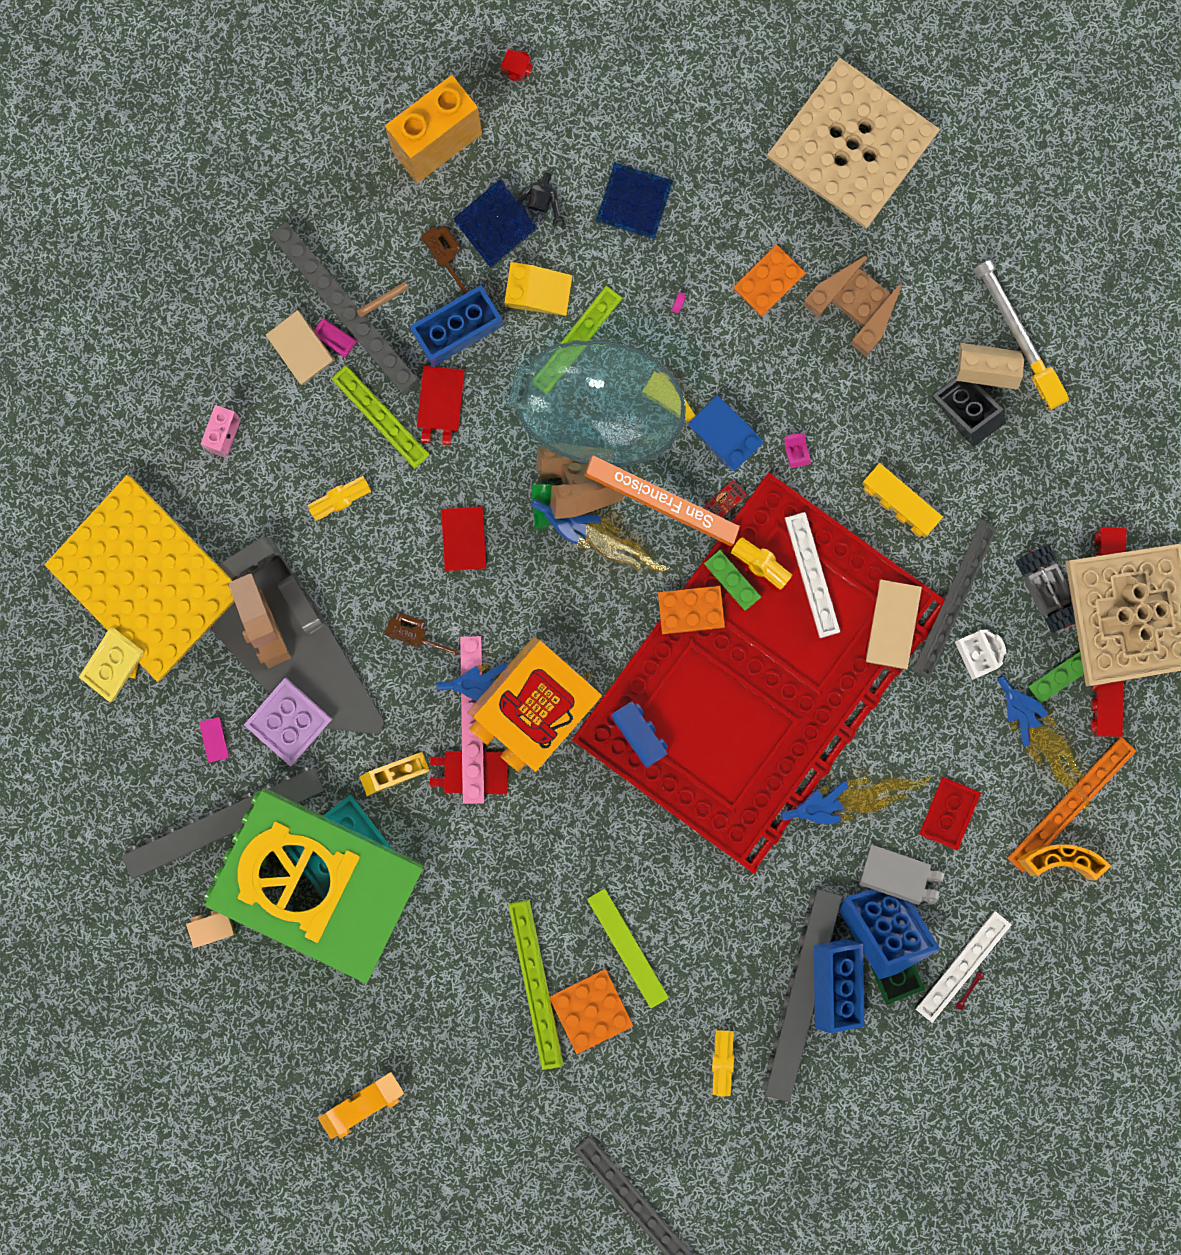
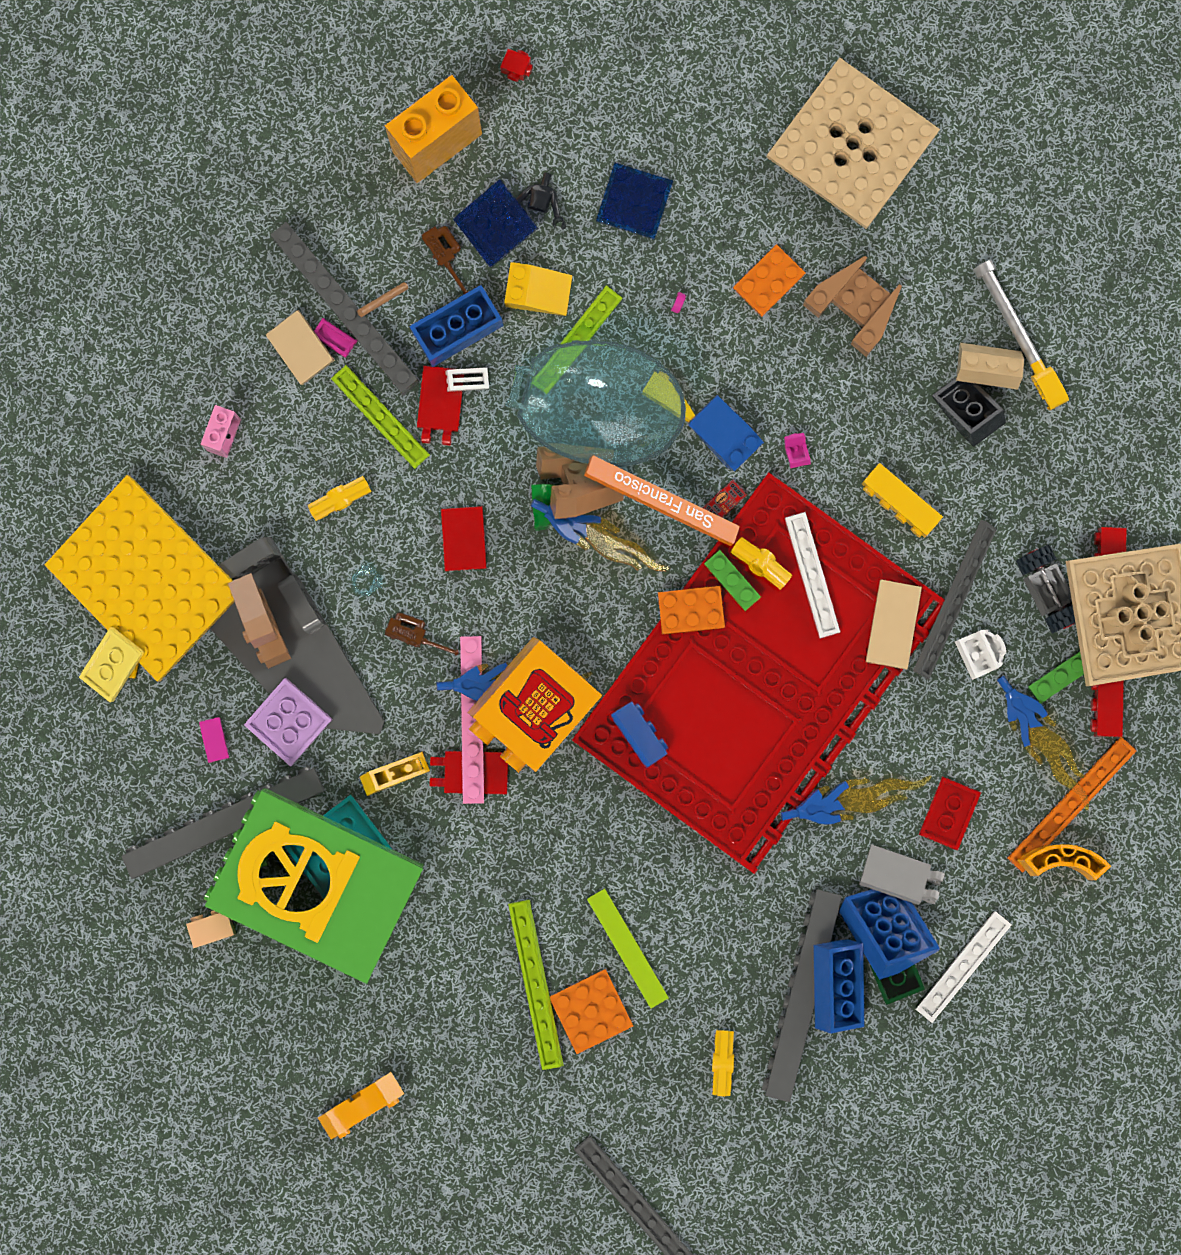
dark red hinge [956,971,984,1010] -> none
none -> clear light blue piece [351,564,383,596]
none -> white tile [446,368,489,392]

